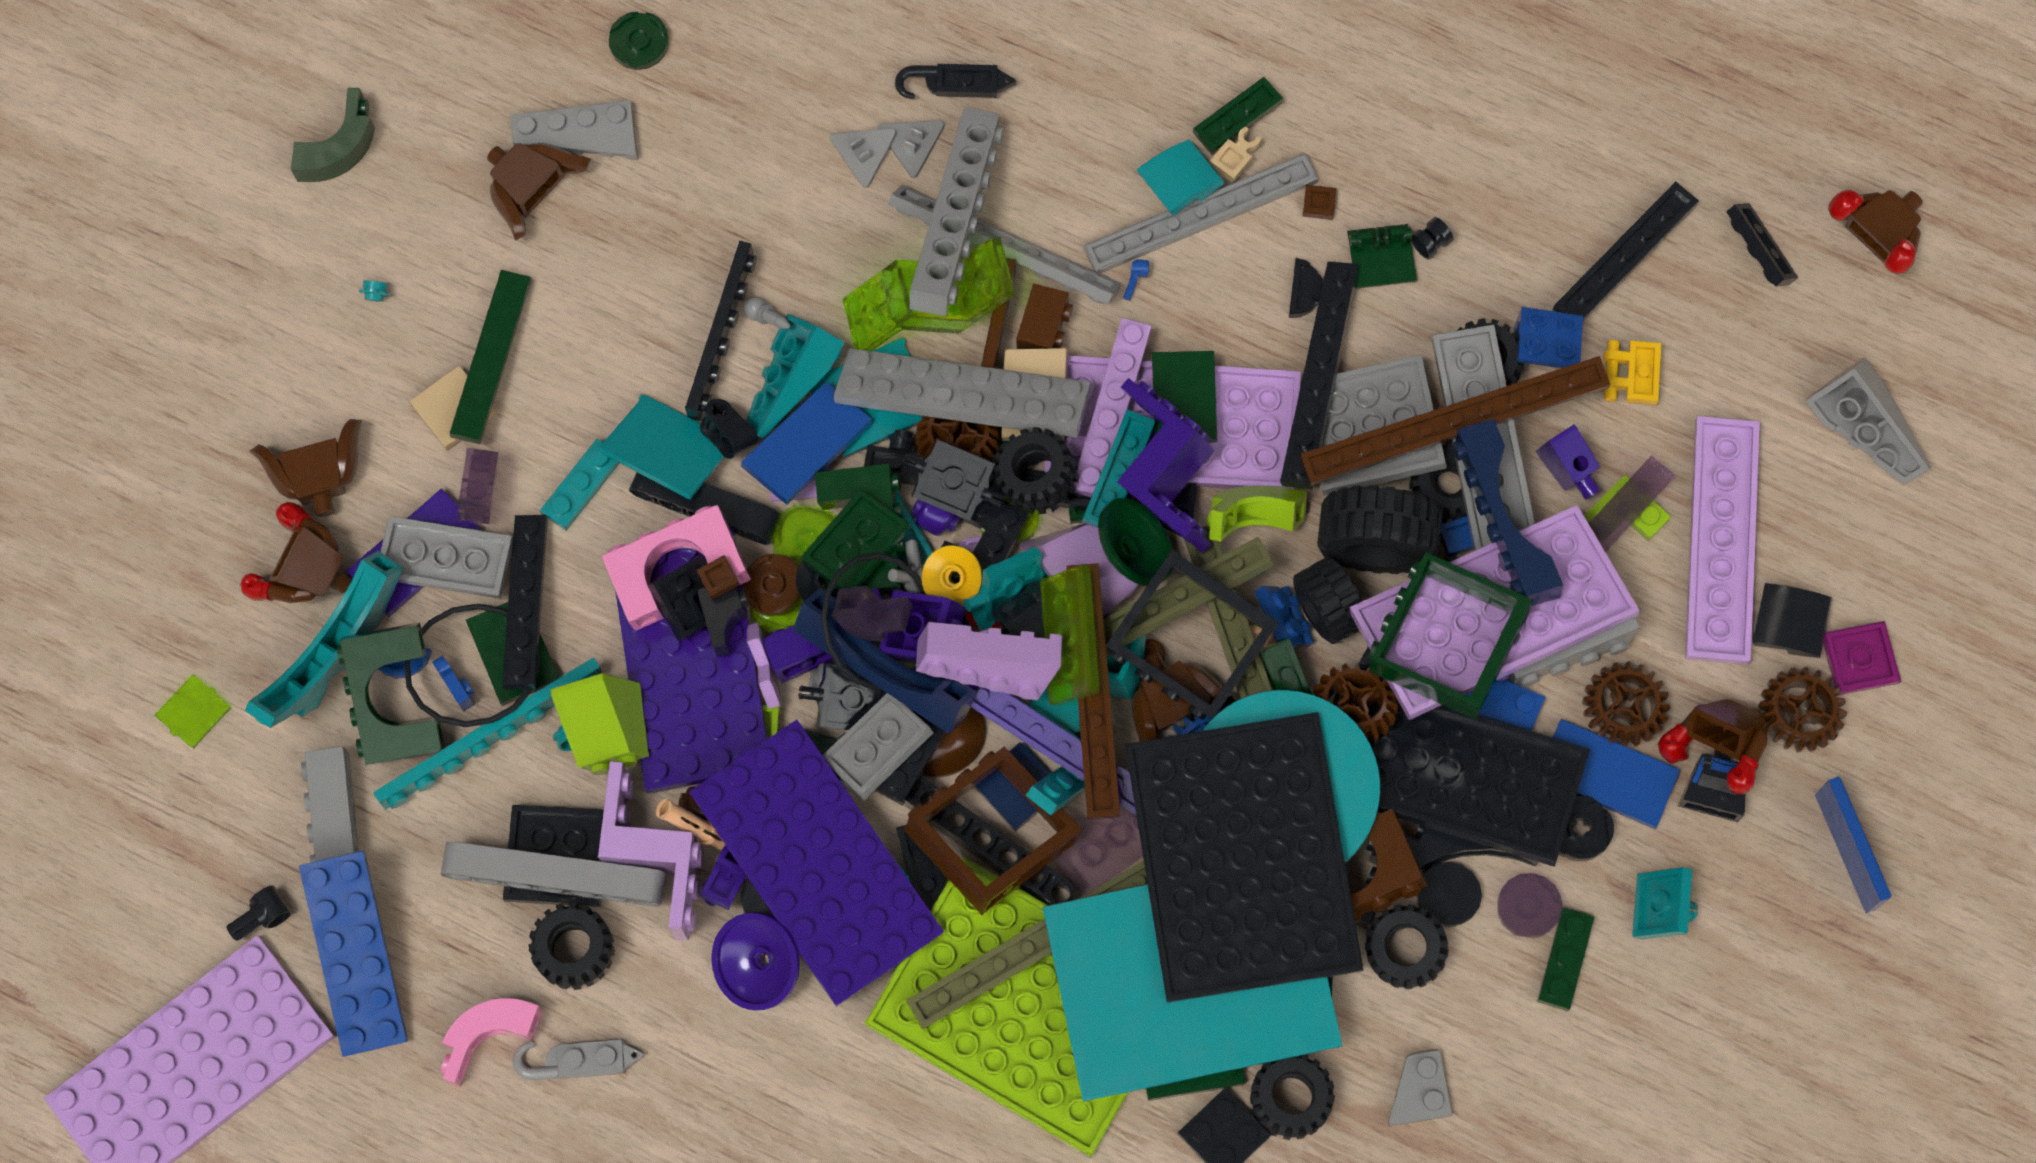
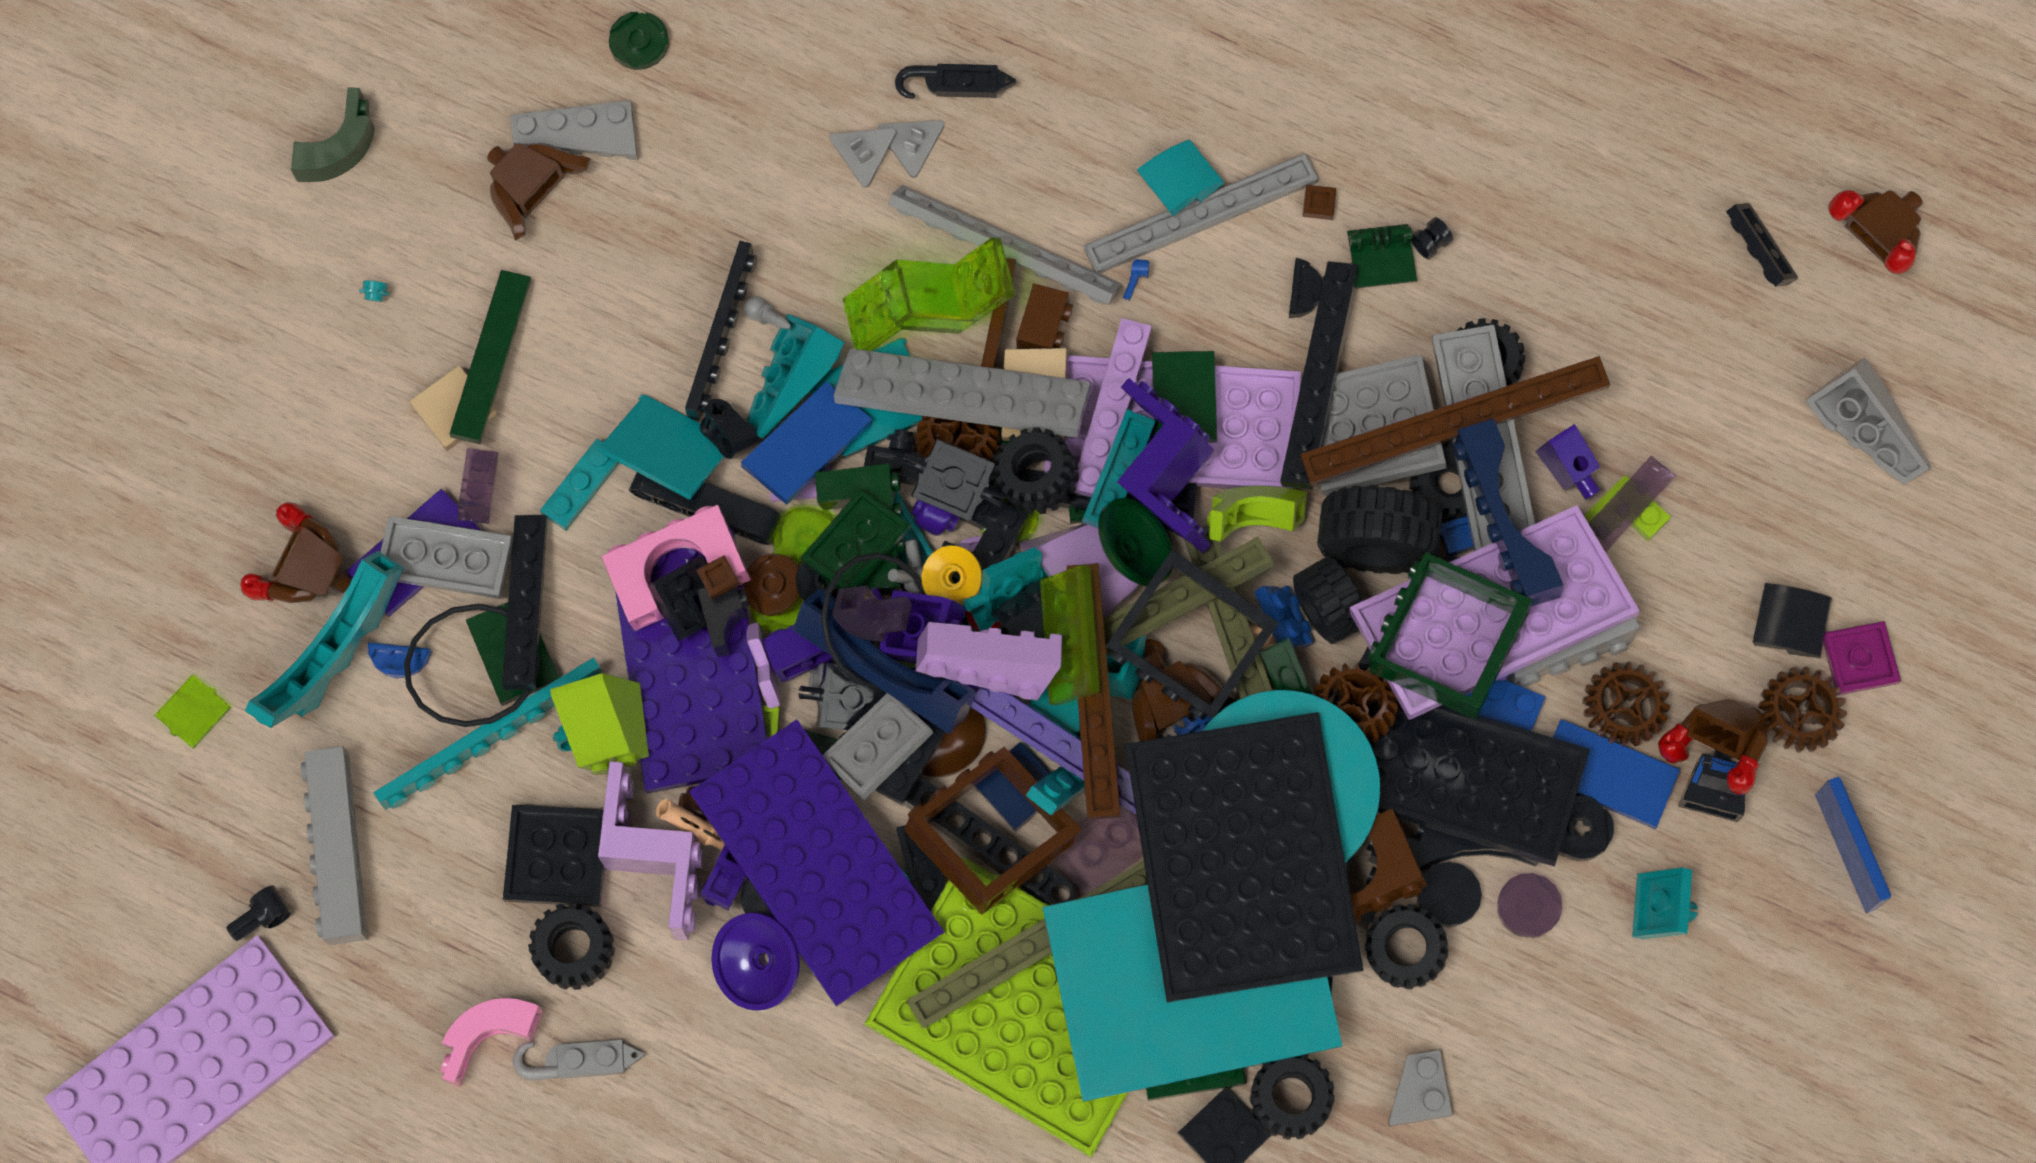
reddish brown torso [249,419,362,517] -> none
blue plate [299,850,408,1057] -> none
dark green arch [337,622,445,765] -> none
blue plate [432,655,474,712] -> none
light grey beam [440,842,666,906] -> none
light grey brick [909,107,1004,316] -> none
dark green plate [1193,77,1283,155] -> none
tan plate [1209,127,1261,183] -> none
blue bracket [1514,307,1583,368] -> none
dark green plate [1537,908,1594,1011] -> none
black plate [1552,181,1699,322] -> none
yellow plate [1603,340,1661,405] -> none
lavender plate [1685,416,1760,665] -> none

